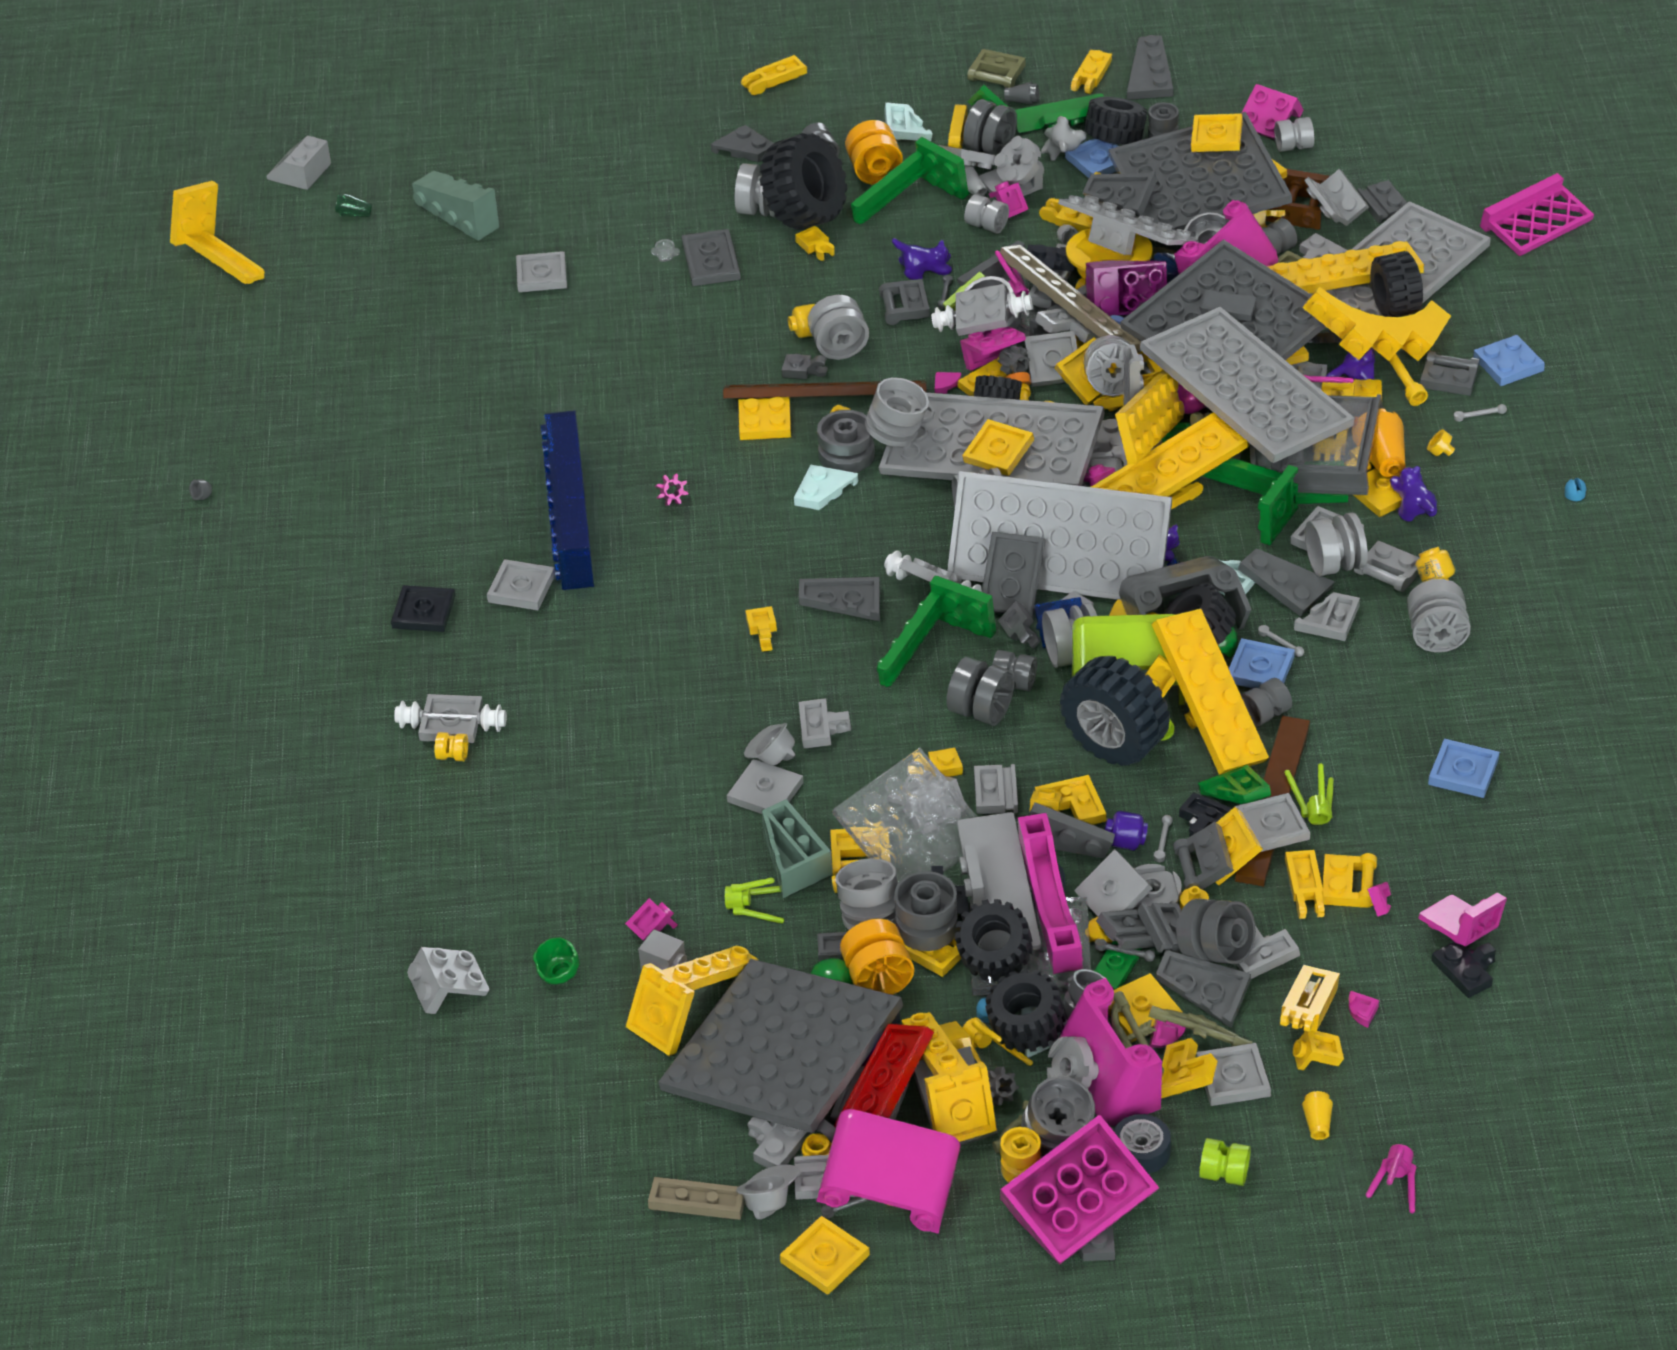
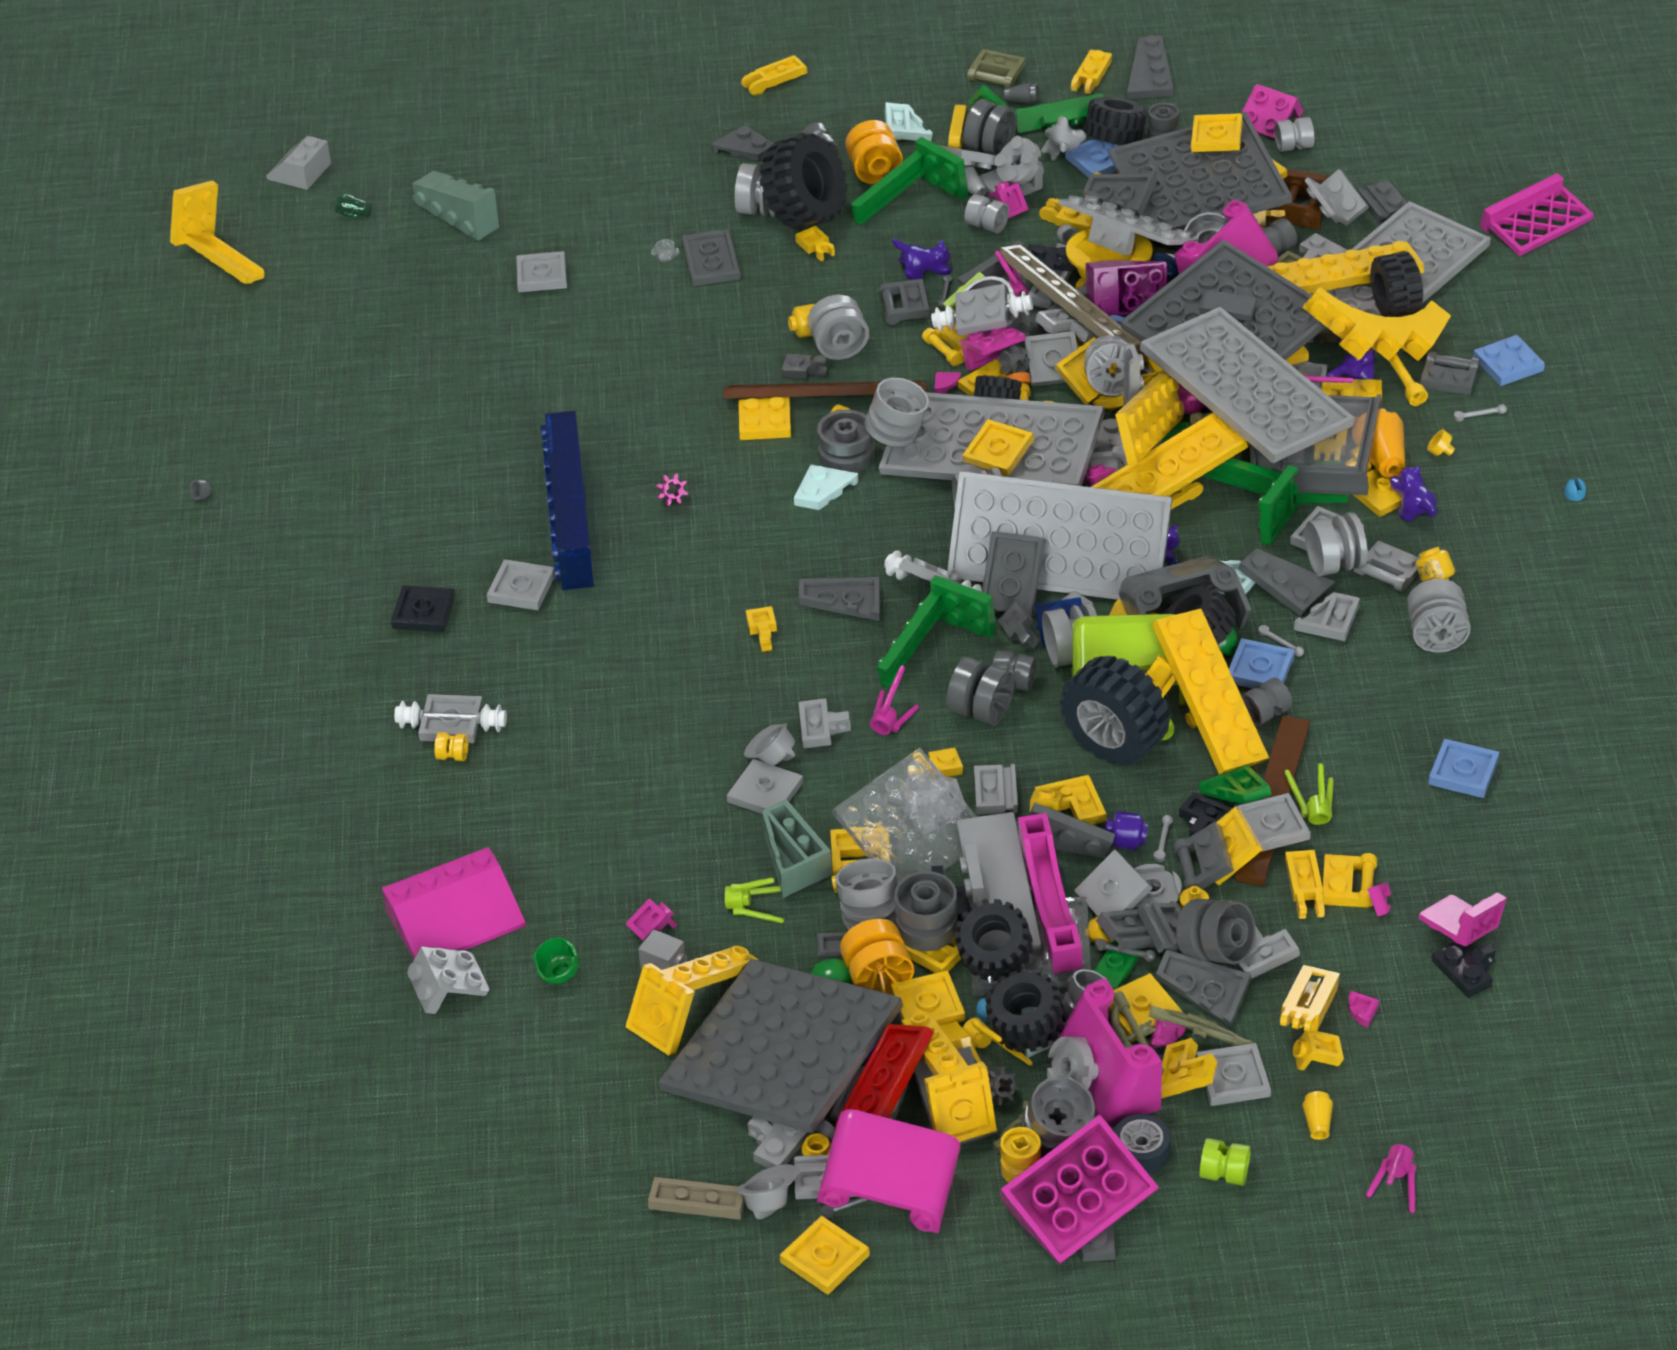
none -> dark pink slope [382,847,526,959]
none -> dark pink plant [869,666,919,735]
none -> yellow plate [891,970,965,1025]
none -> yellow plate [922,324,969,366]

